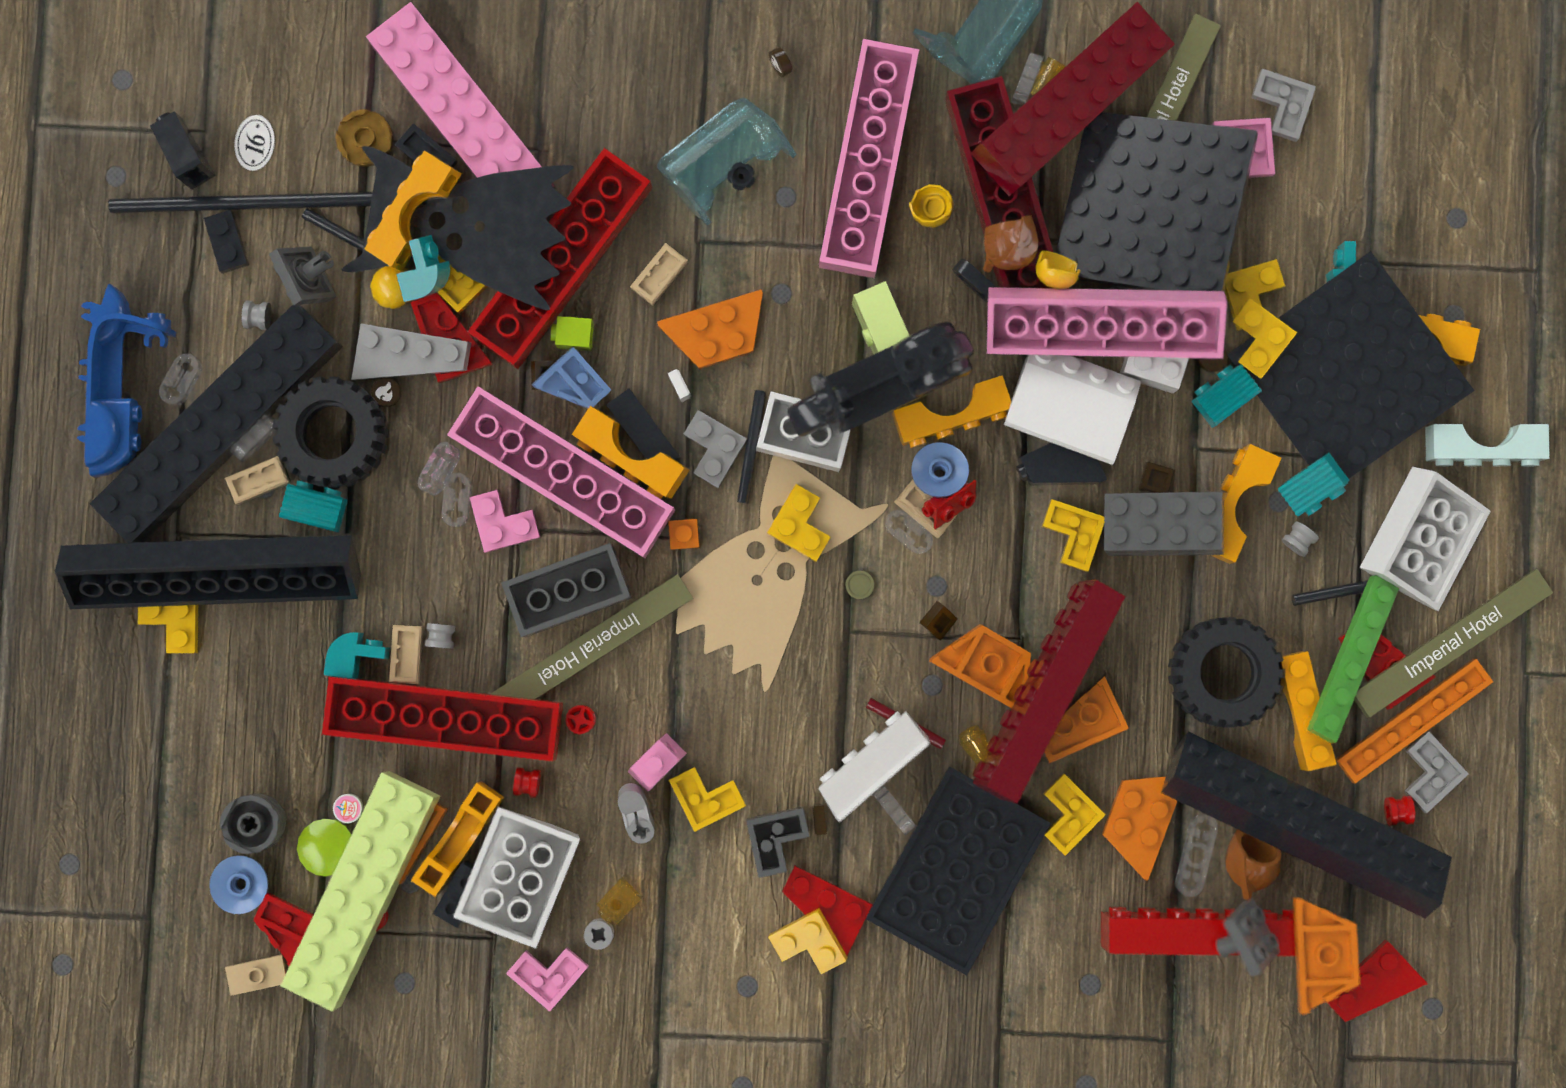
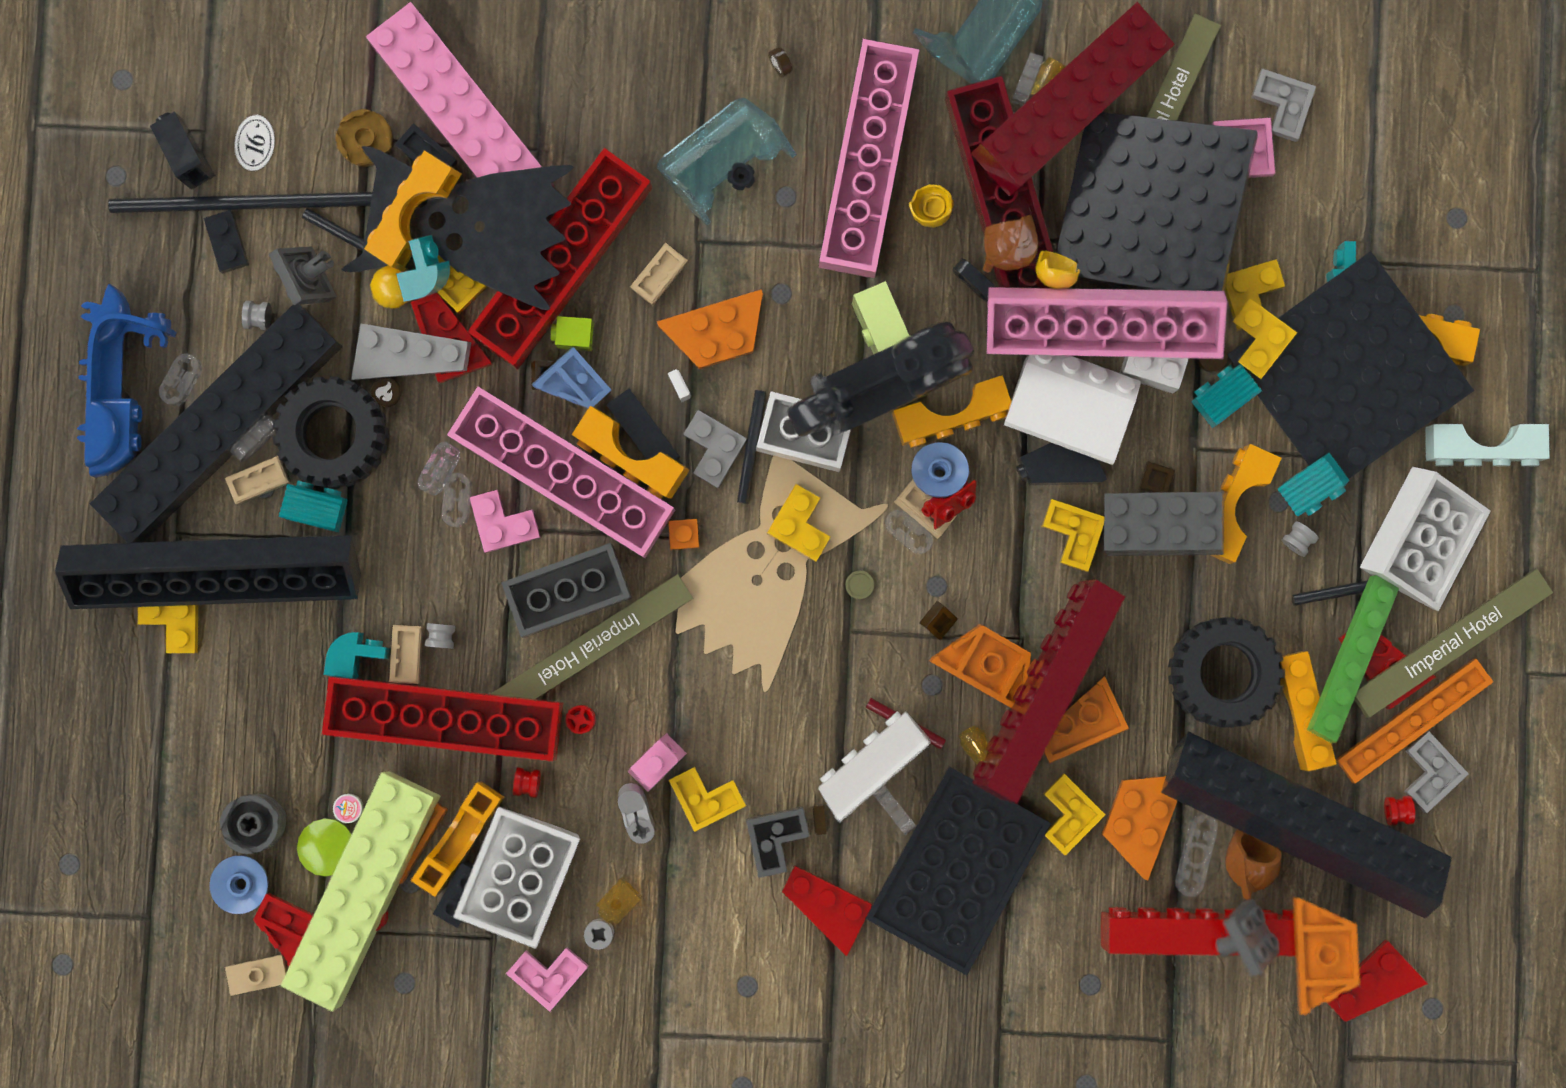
yellow plate [768,908,848,974] -> none

